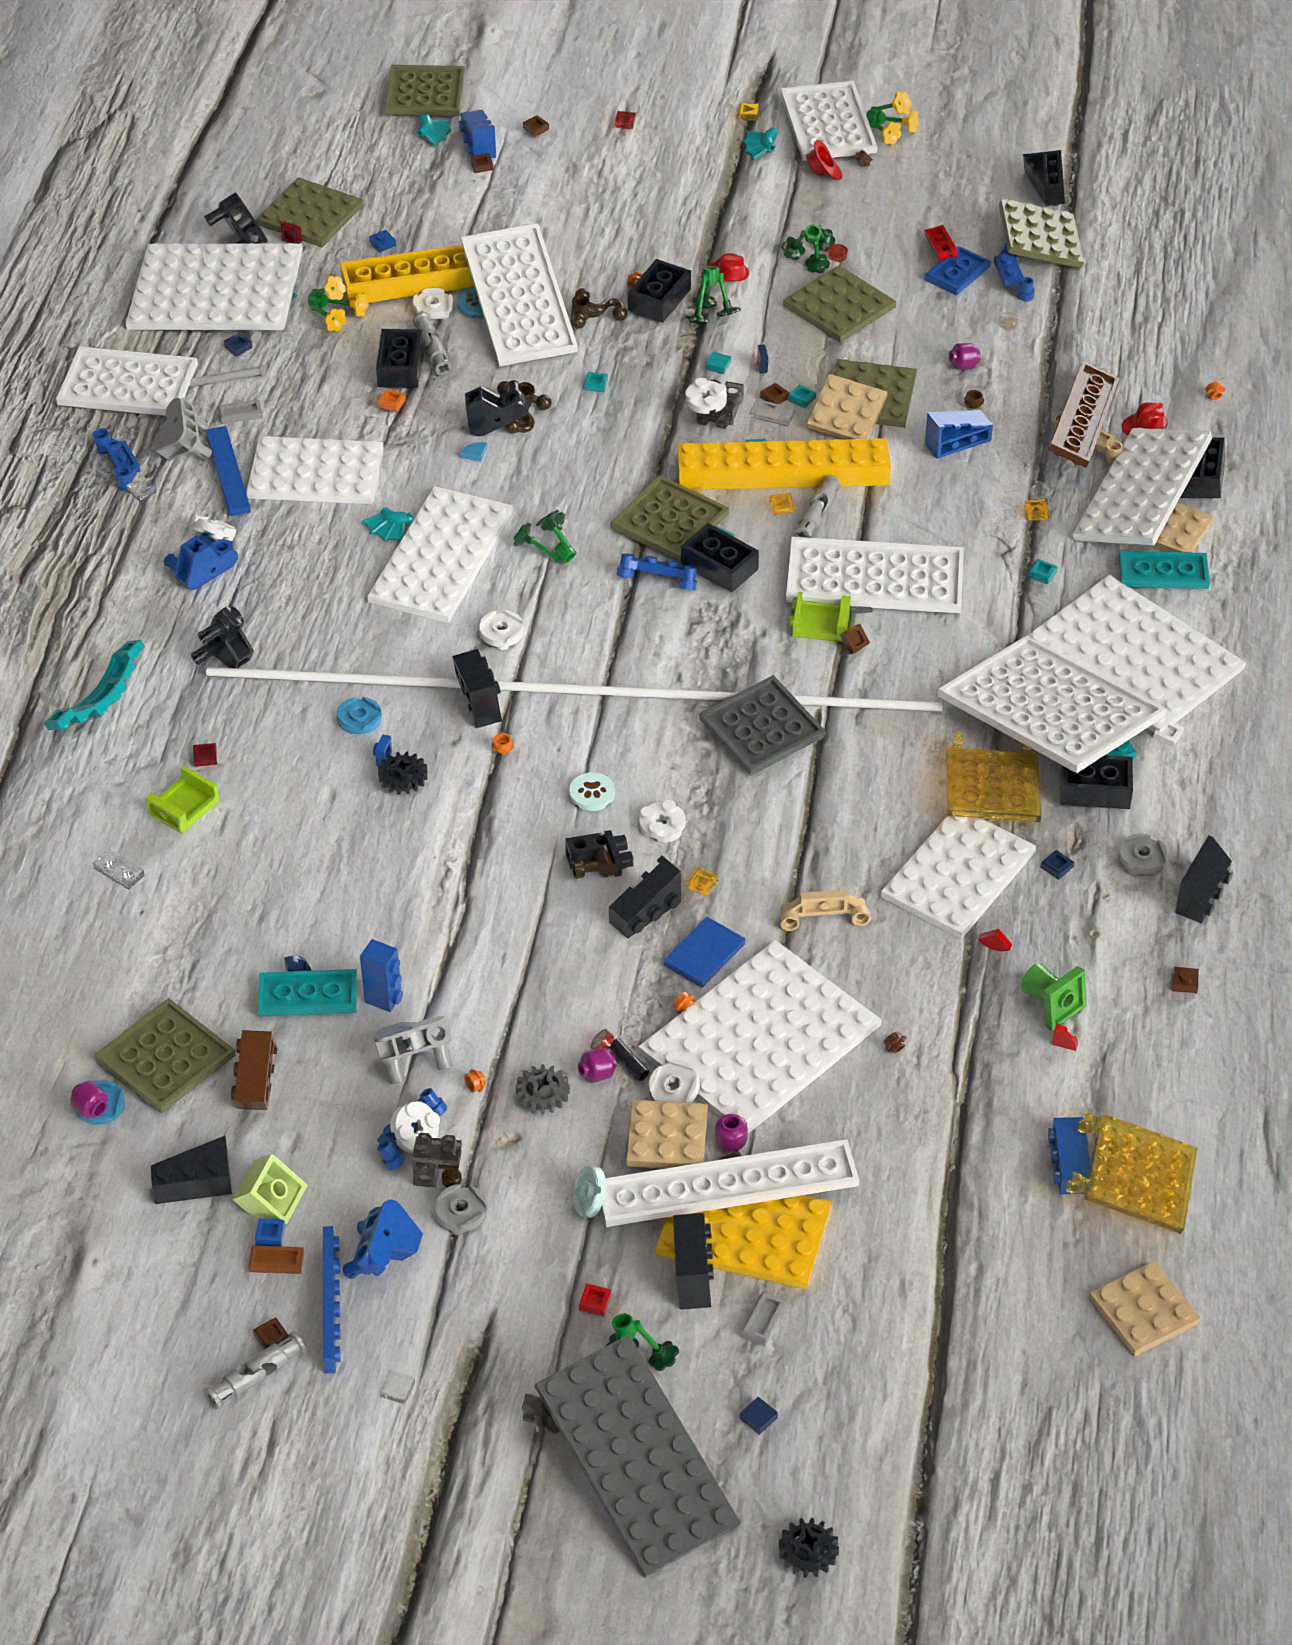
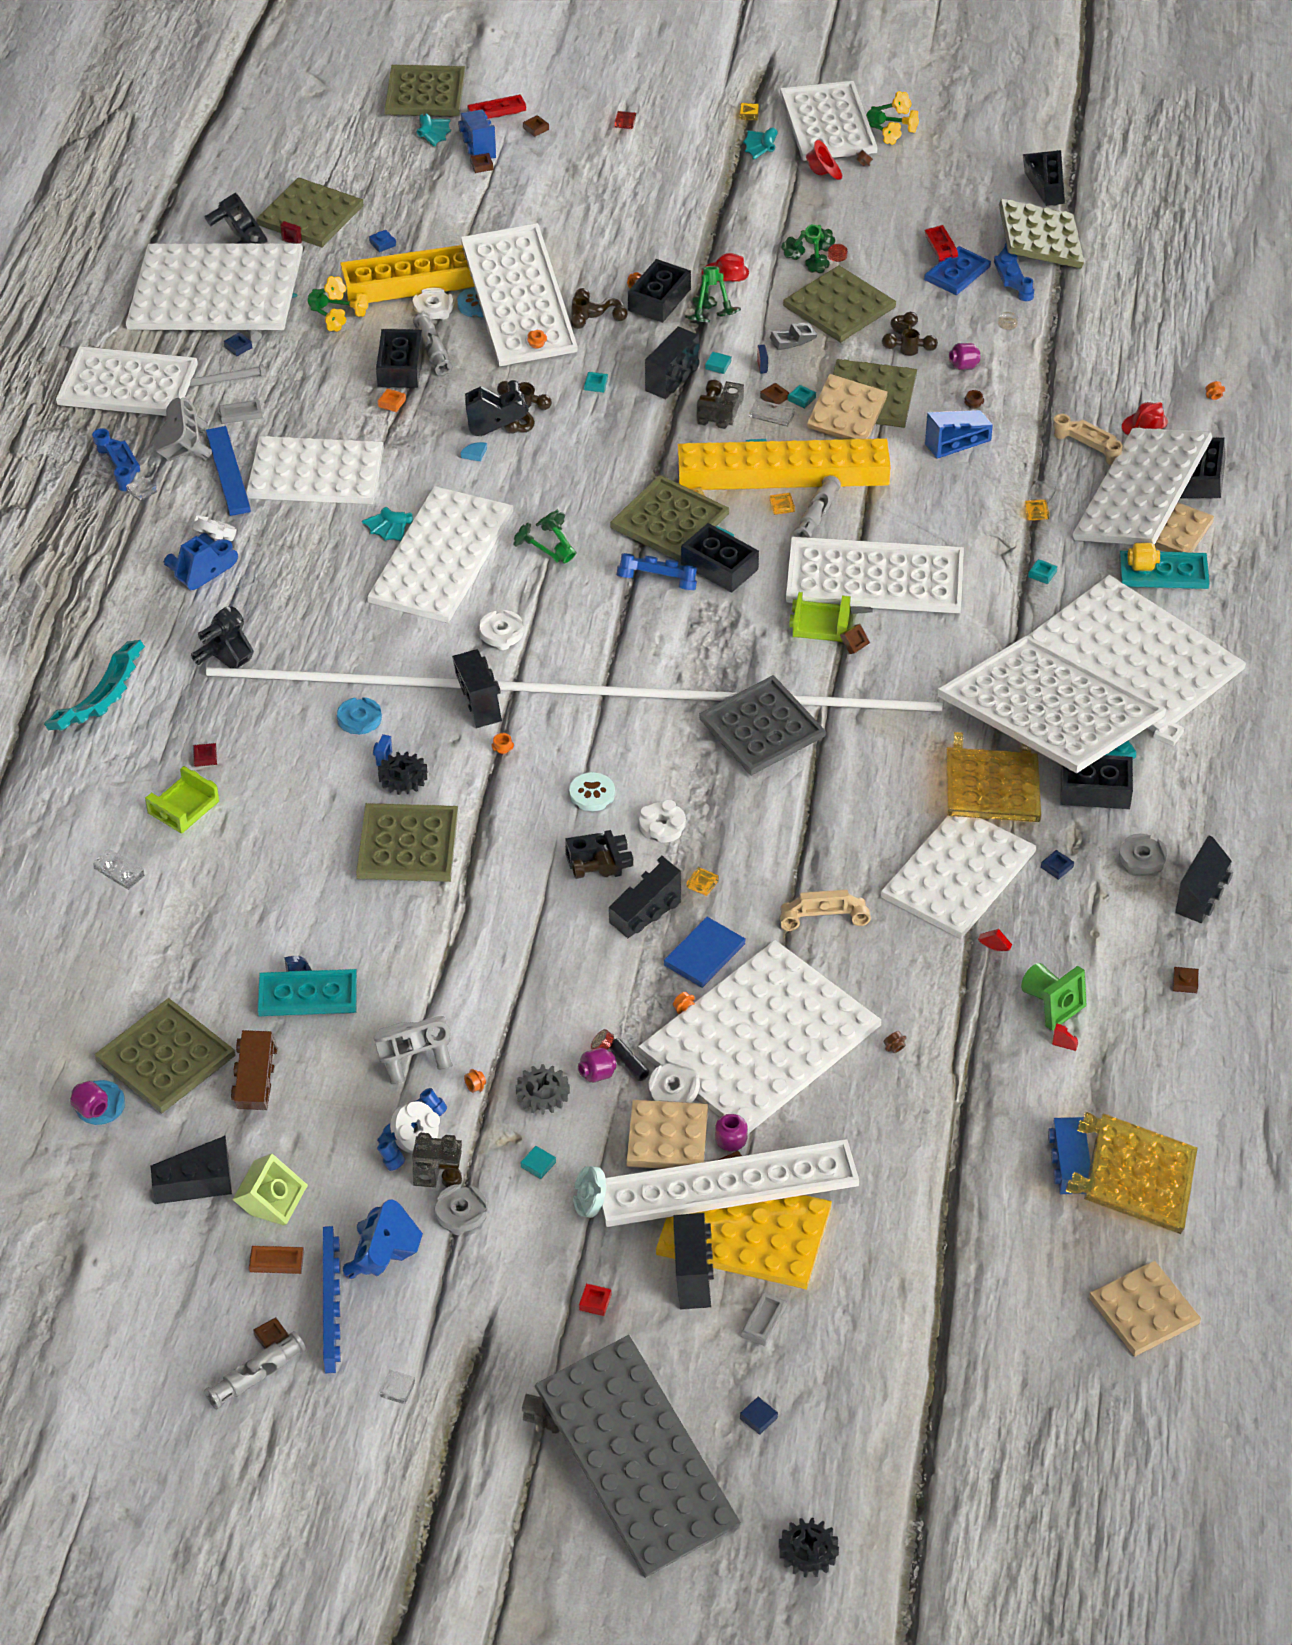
blue plate [255,1218,285,1246] -> none
blue brick [360,939,403,1012] -> none
plant [606,1313,679,1371] -> none
white plate [685,378,727,414] -> none
plate [1048,361,1120,468] -> none
none -> olive plate [356,803,458,882]
none -> red plate [467,94,527,119]
none -> teal tile [521,1146,556,1179]
none -> orange plate [527,329,547,349]
none -> black brick [645,326,700,400]
none -> dark grey slope [770,323,817,350]
none -> dark brown piece [882,311,938,356]
none -> yellow head [1128,543,1160,571]

